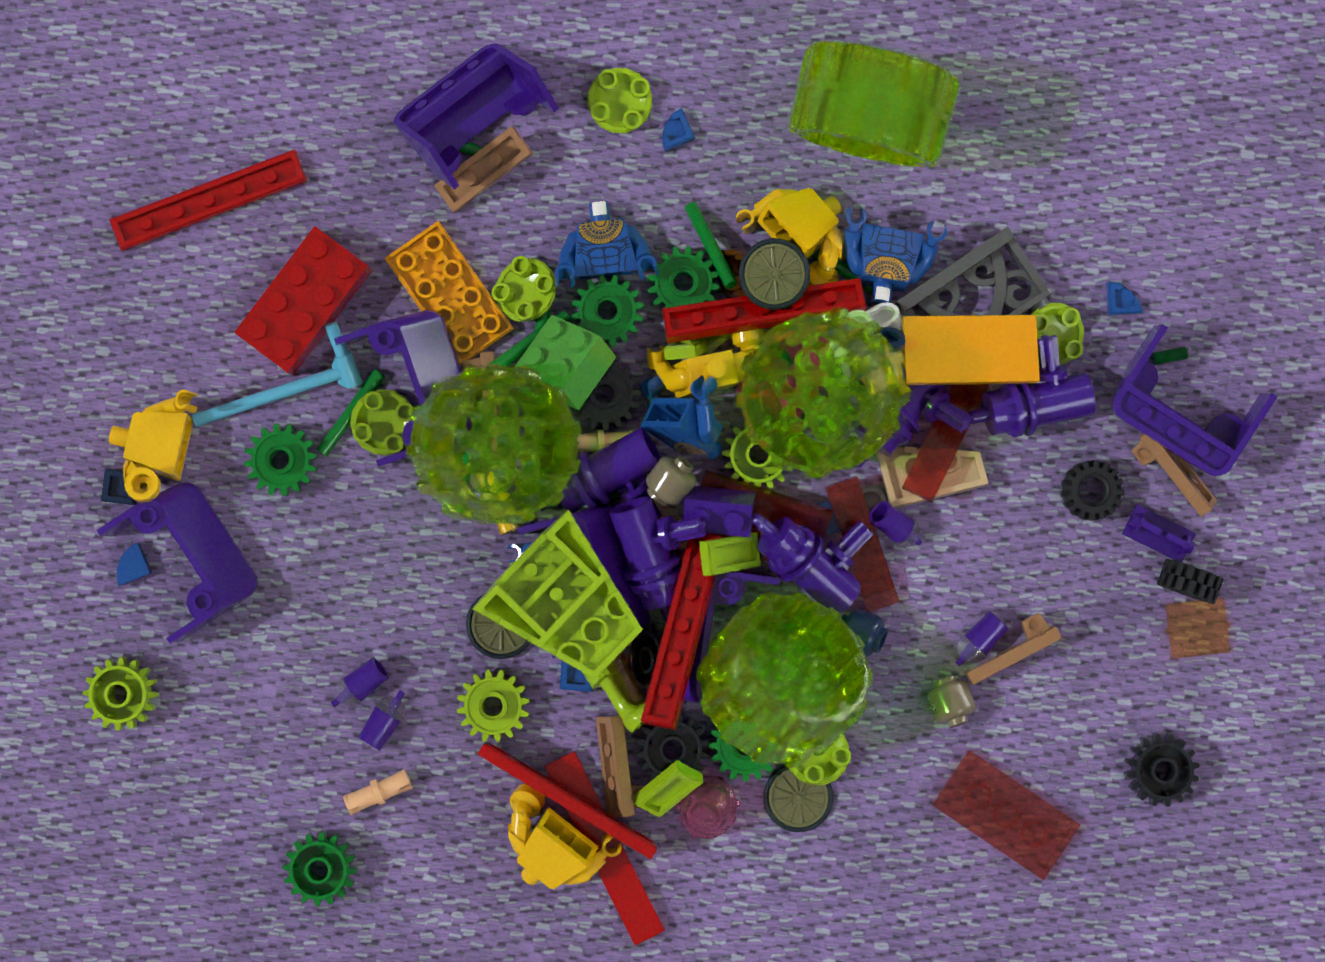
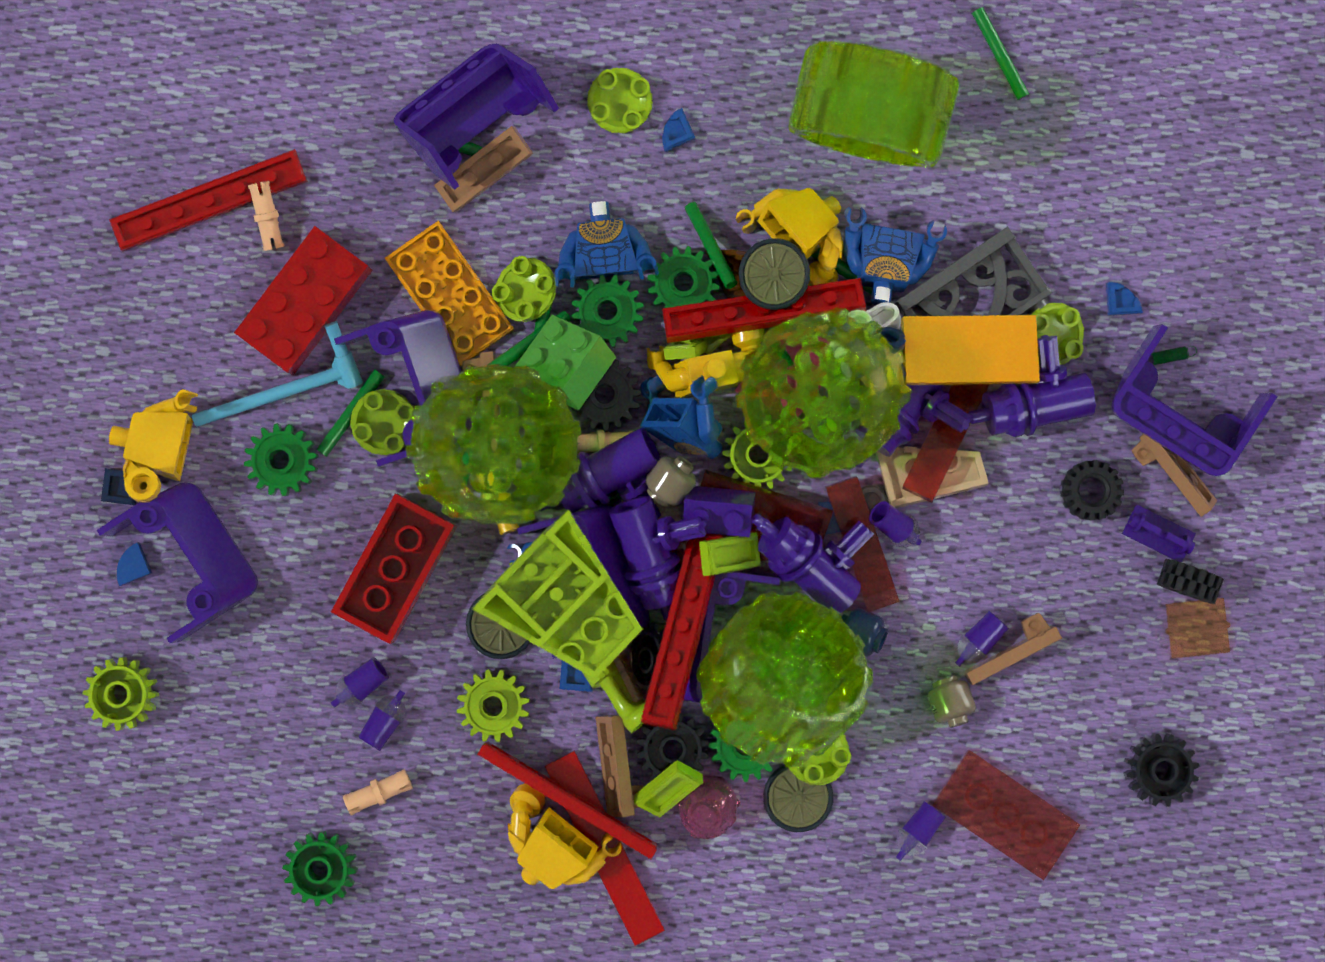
none -> light nougat pin [248,181,284,251]
none -> red brick [331,493,458,644]
none -> dark purple piece [896,801,946,861]
none -> green bar [972,7,1029,100]

